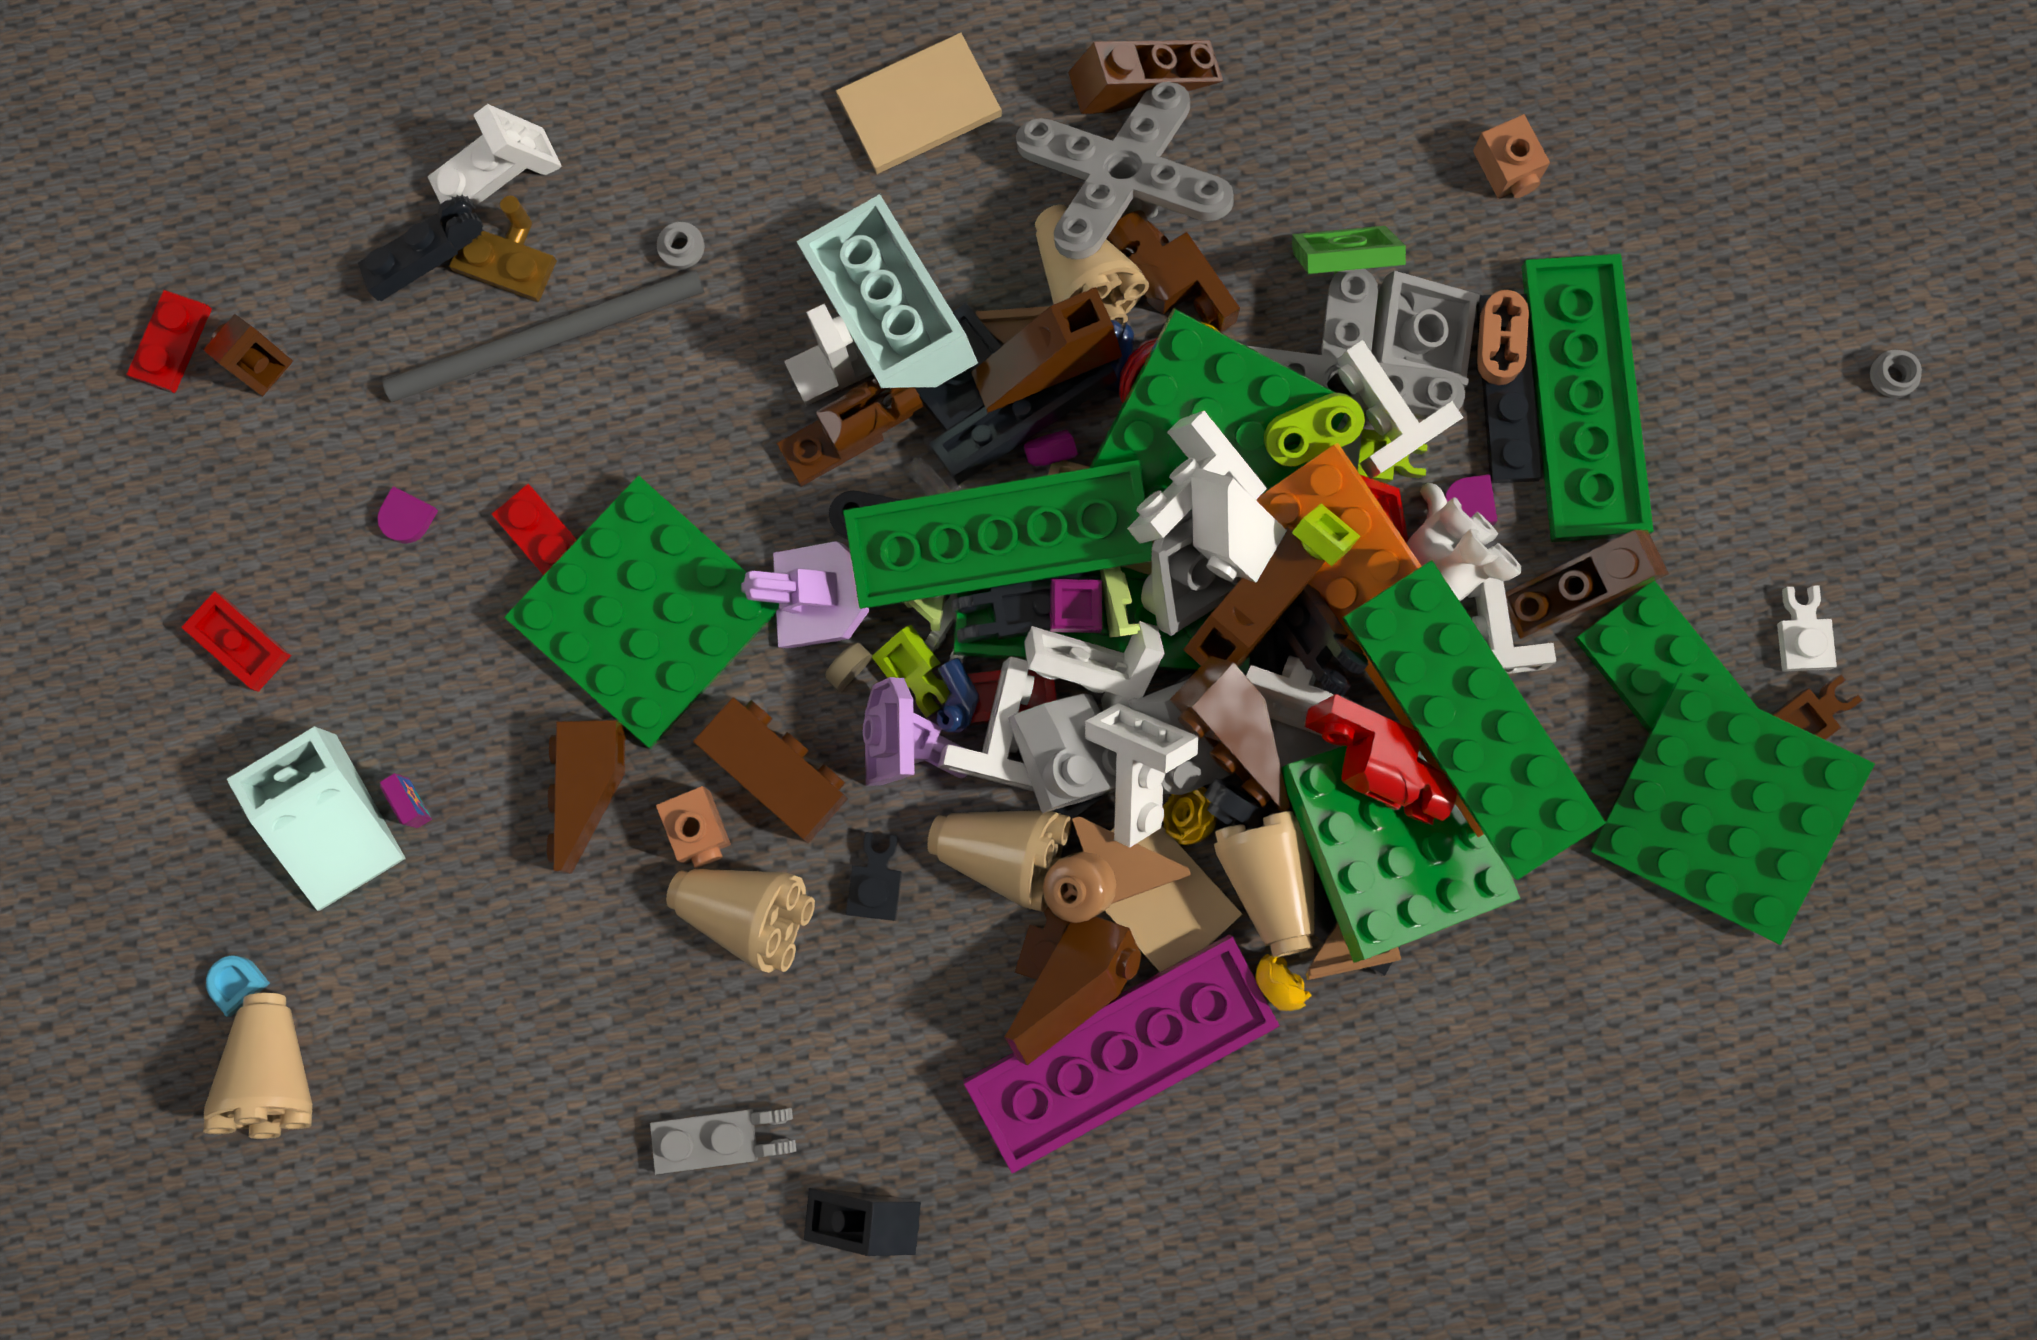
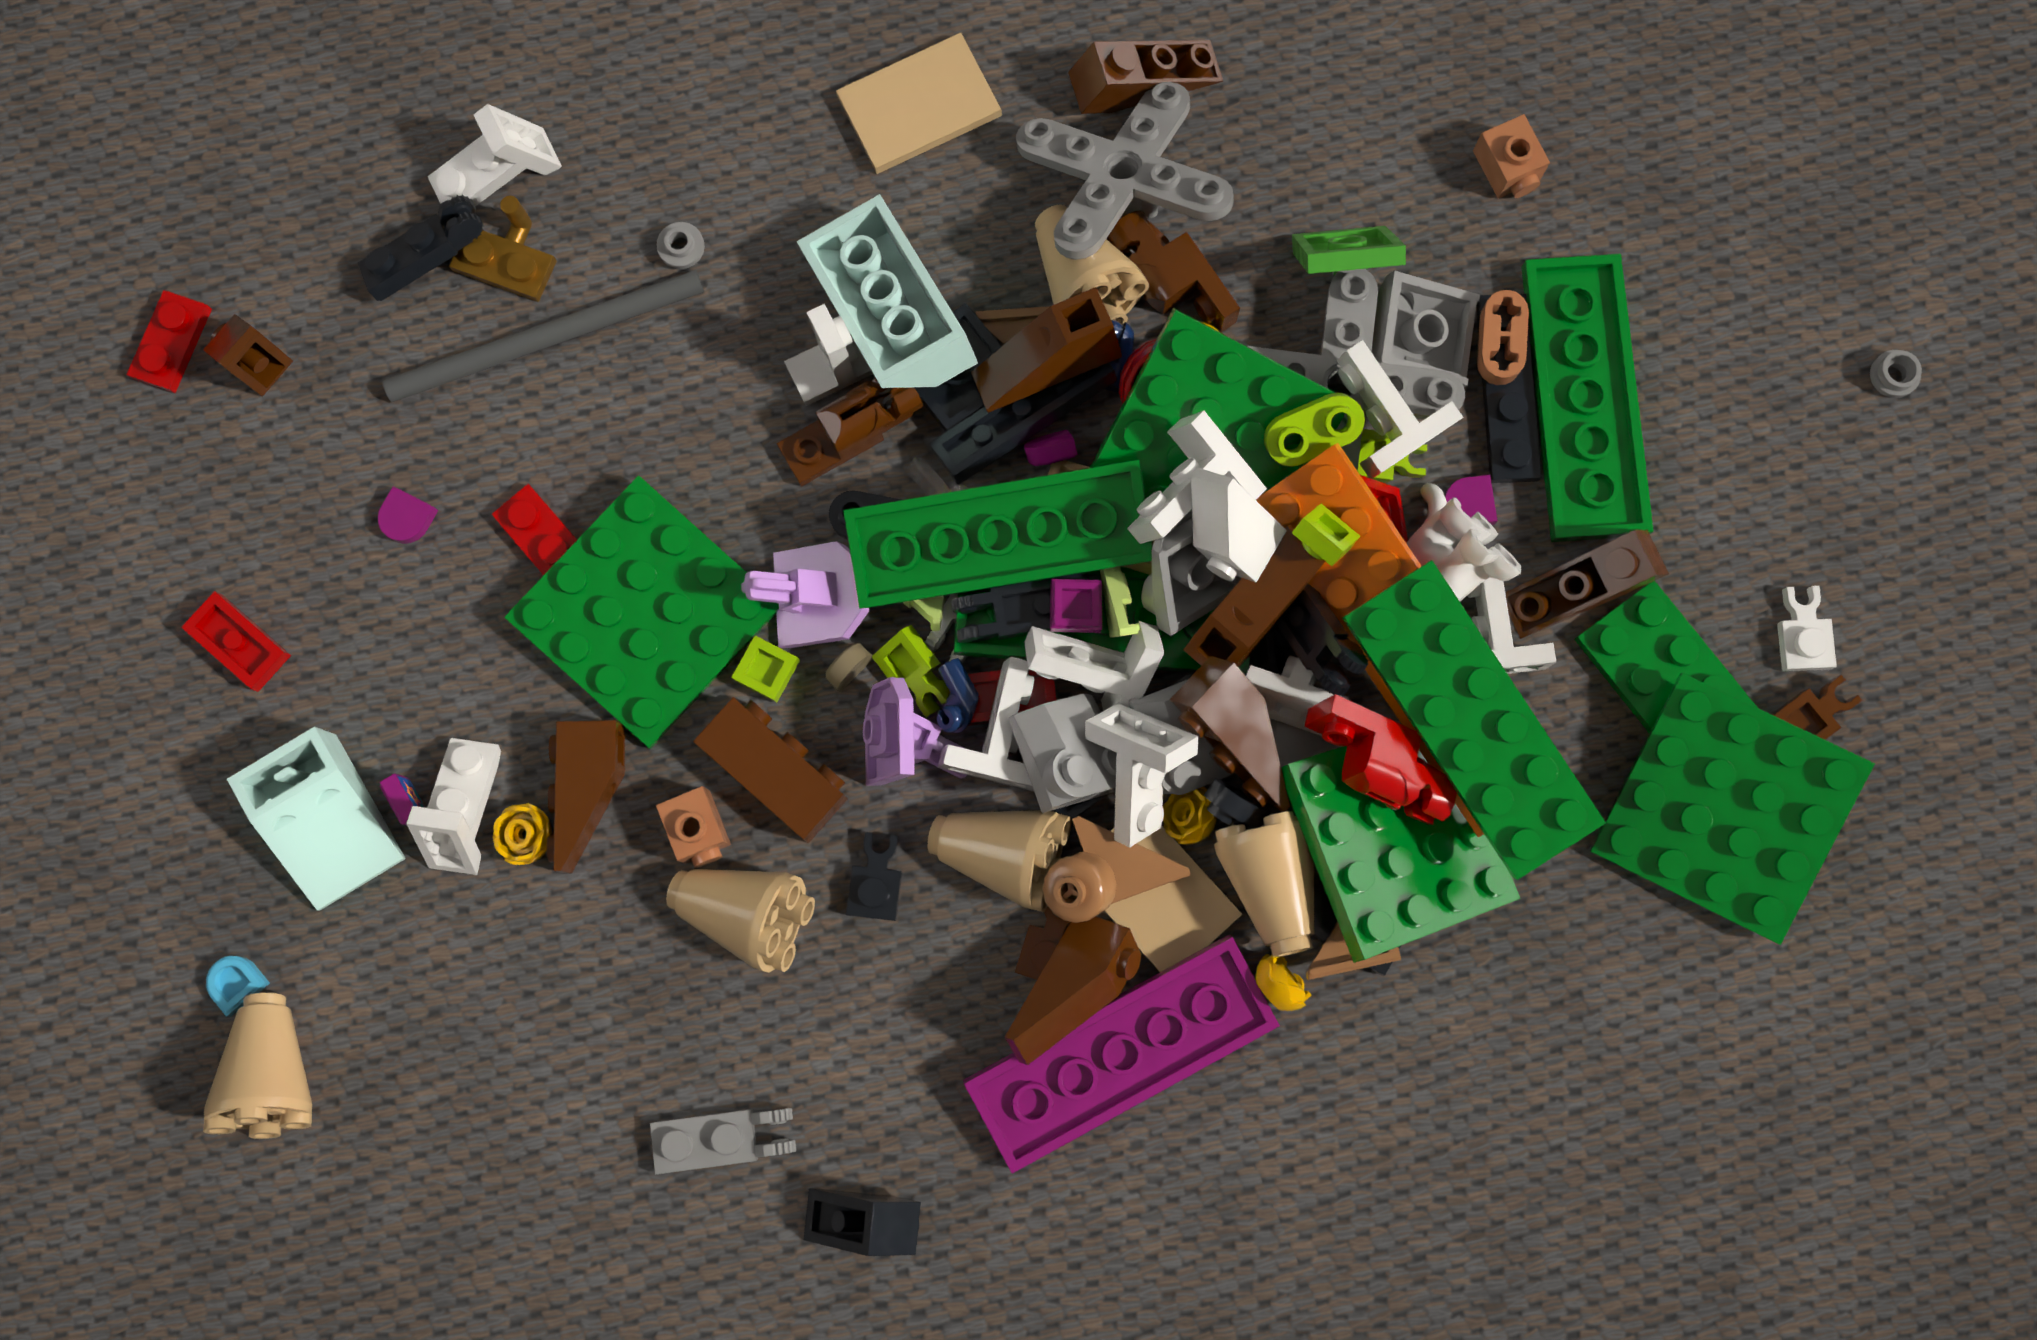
none -> white bracket [406,738,501,875]
none -> yellow plate [493,803,553,865]
none -> lime plate [731,635,800,703]

